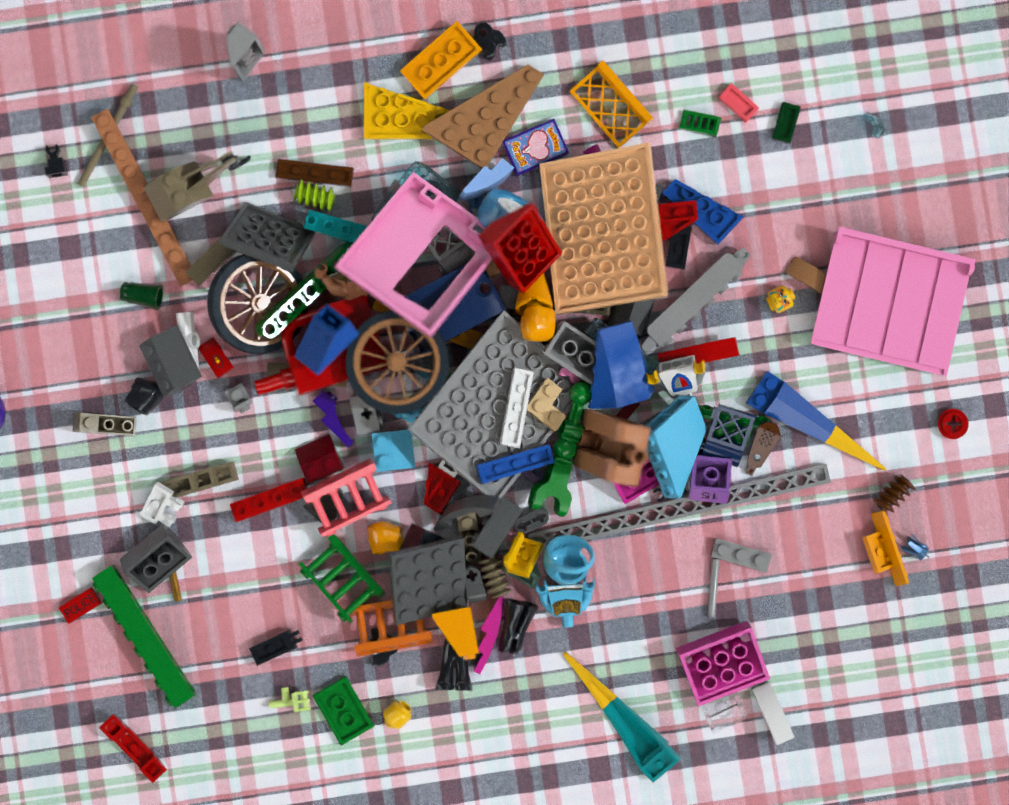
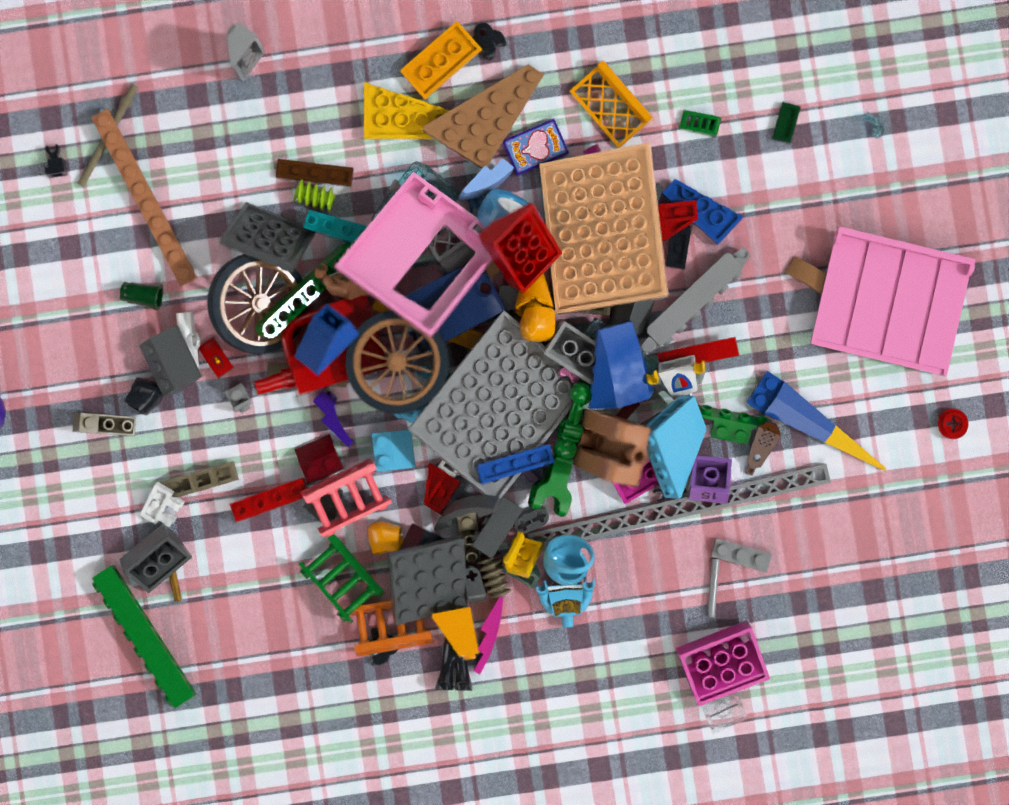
red tile [59,587,102,624] -> none
red slope [99,714,167,783] -> none
dark tan slope [144,152,251,223] -> none
dark tan slope [185,237,237,286] -> none
black hinge [249,630,303,666] -> none
yellowish green arm [269,687,311,713] -> none
green tile [312,676,375,746] -> none
light grey brick [349,396,384,436] -> none
yellow head [383,700,412,729] -> none
black piece [498,598,539,655] -> none
white plate [499,368,534,448] -> none
tan plate [527,378,566,432] -> none
teal plate [563,652,681,783] -> none
dark blue piece [699,404,756,467] -> none
coral tile [718,83,759,123] -> none
white slope [752,682,795,745] -> none
yellow head [766,285,796,313] -> none
light orange bracket [862,510,909,586] -> none
reddish brown piece [873,474,916,515] -> none
flat silver piece [901,534,930,560] -> none

